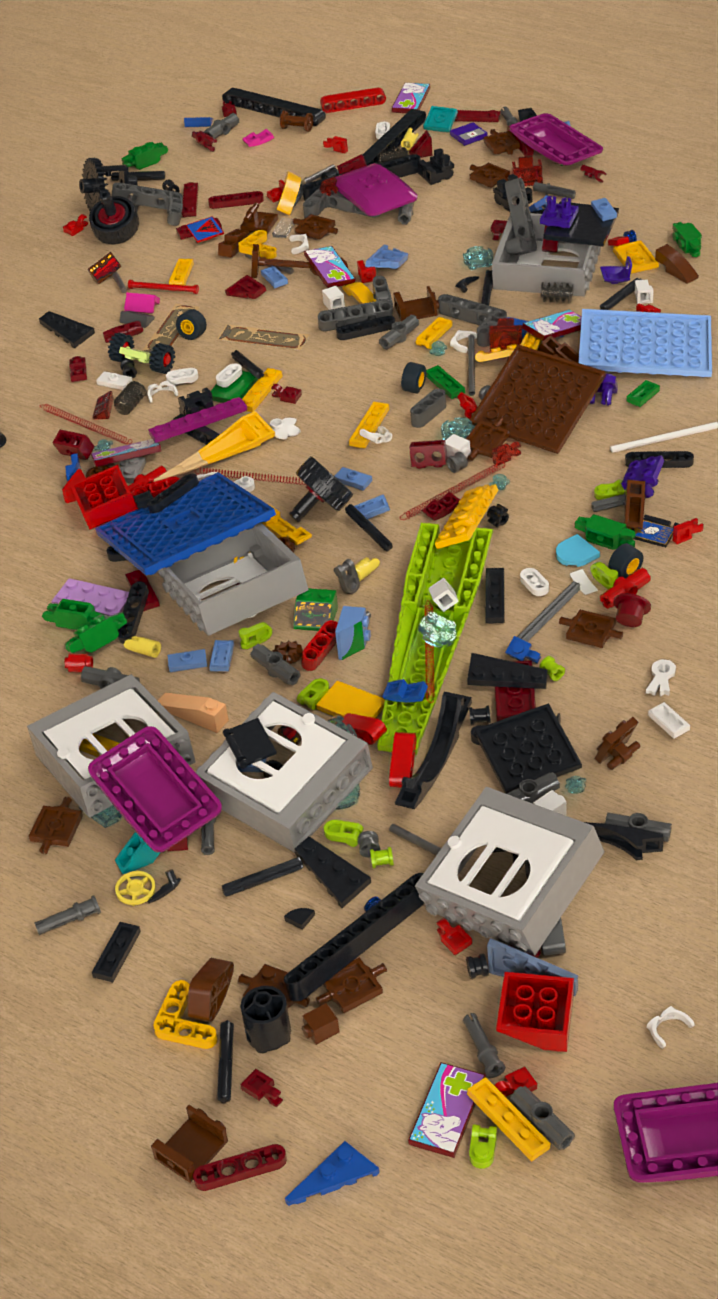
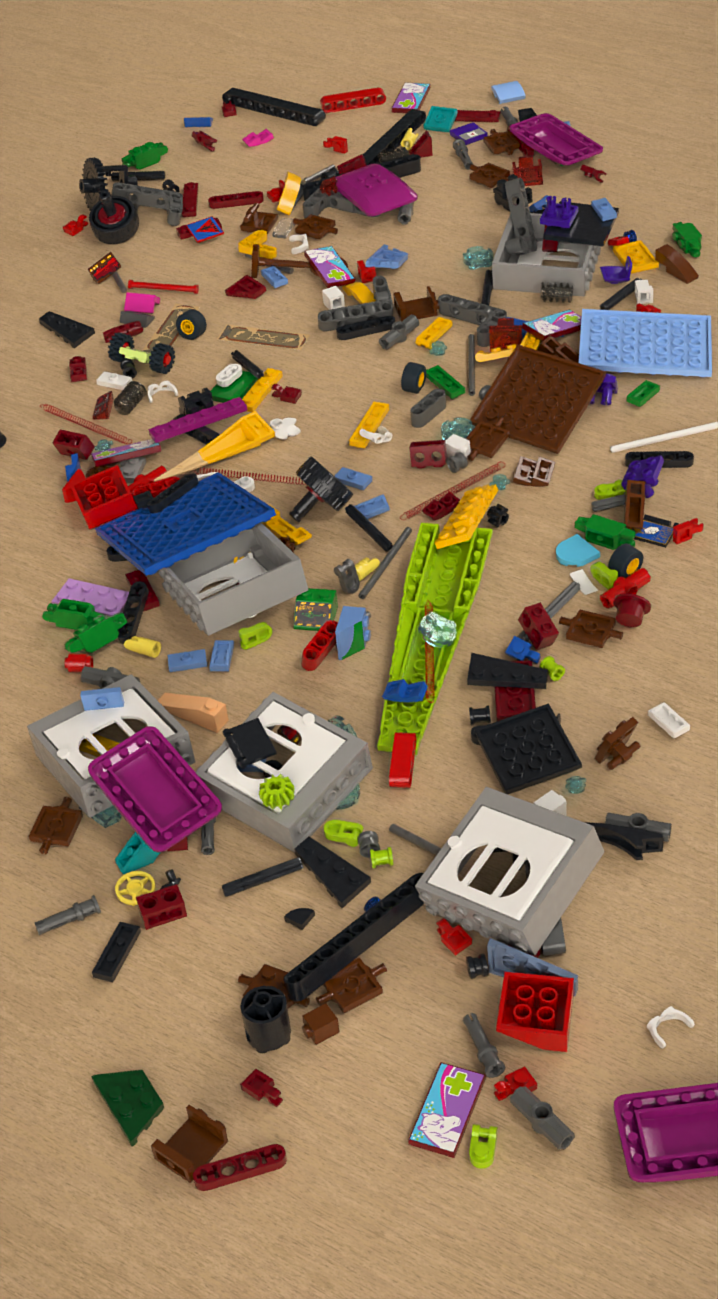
yellow beam [153,980,218,1049] -> none
white plate [166,368,199,386] -> none
yellow plate [169,259,194,285] -> none
reddish brown beam [188,957,234,1022] -> none
dark grey piece [204,113,240,138] -> none
black axle [217,1020,234,1103] -> none
reddish brown slope [218,229,250,257] -> none
dark grey piece [250,643,301,686] -> none
reddish brown gear [272,640,303,664] -> none
reddish brown hose [280,110,313,132] -> none
blue wing [285,1141,380,1206] -> none
lime plate [297,678,330,710] -> none
yellow tile [316,681,385,719] -> none
red beam [334,713,387,745] -> none
white plate [375,121,390,139] -> none
black slope [395,691,472,810] -> none
black hips [418,148,454,185] -> none
white brick [429,578,459,612] -> none
white cap [450,330,477,353] -> none
black bar [455,276,480,293] -> none
red plate [457,392,478,419] -> none
yellow plate [467,1077,551,1162] -> none
black plate [485,568,505,624] -> none
dark red plate [491,220,507,241] -> none
clear red plate [492,441,521,466] -> none
dark grey piece [507,772,560,804] -> none
white plate [520,568,549,596] -> none
dark grey axle [533,182,576,199] -> none
white piece [646,659,676,696] -> none
none -> medium blue plate [80,687,124,711]
none -> dark green wing [91,1070,164,1146]
none -> dark red brick [136,884,187,930]
none -> lime gear [259,774,295,810]
none -> dark grey piece [358,527,412,599]
none -> dark grey pin [453,139,473,170]
none -> light blue slope [491,81,526,104]
none -> reddish brown slope [512,456,555,487]
none -> dark red brick [518,602,559,651]

